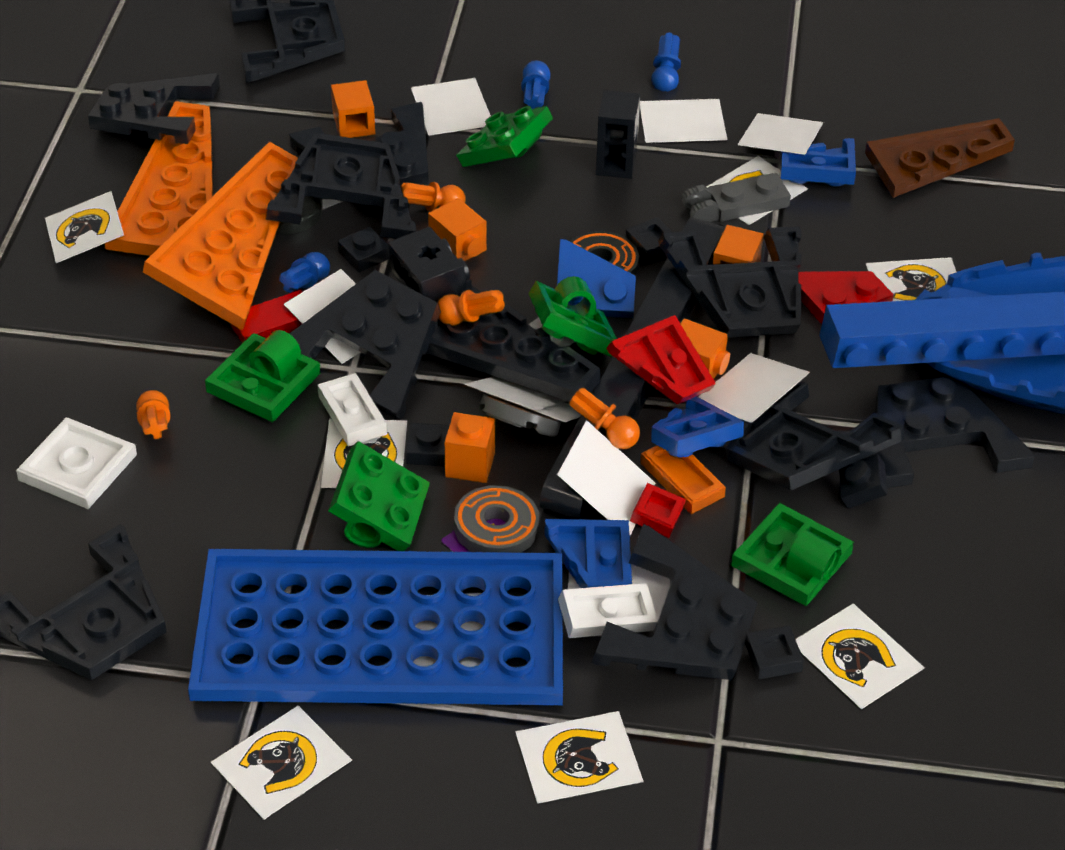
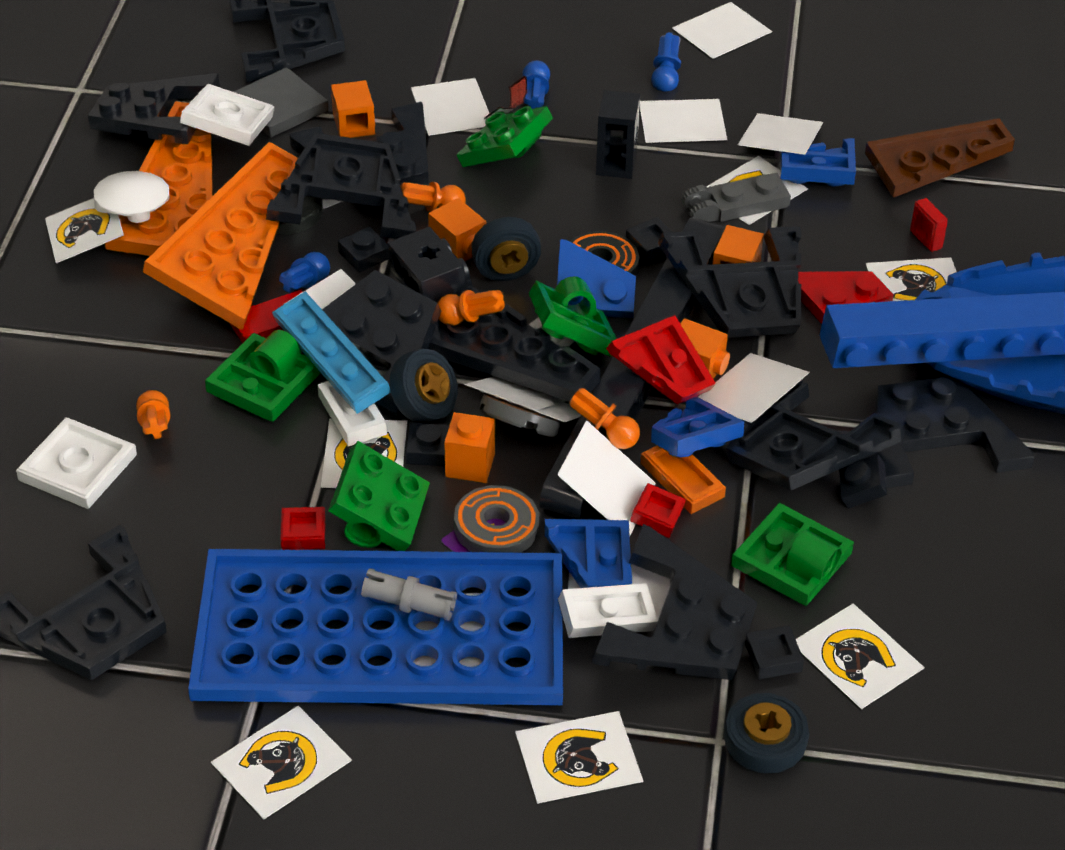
none -> white dish [94,171,170,223]
none -> white tile [180,84,274,146]
none -> dark grey tile [234,67,329,138]
none -> dark azure tile [272,291,391,414]
none -> red tile [281,507,326,550]
none -> light grey pin [361,568,457,621]
none -> black wheel [390,349,458,423]
none -> black wheel [471,217,541,281]
none -> clear red sticker [484,76,527,120]
none -> white sticker [672,2,772,59]
none -> black wheel [723,693,809,773]
none -> red tile [910,198,948,252]

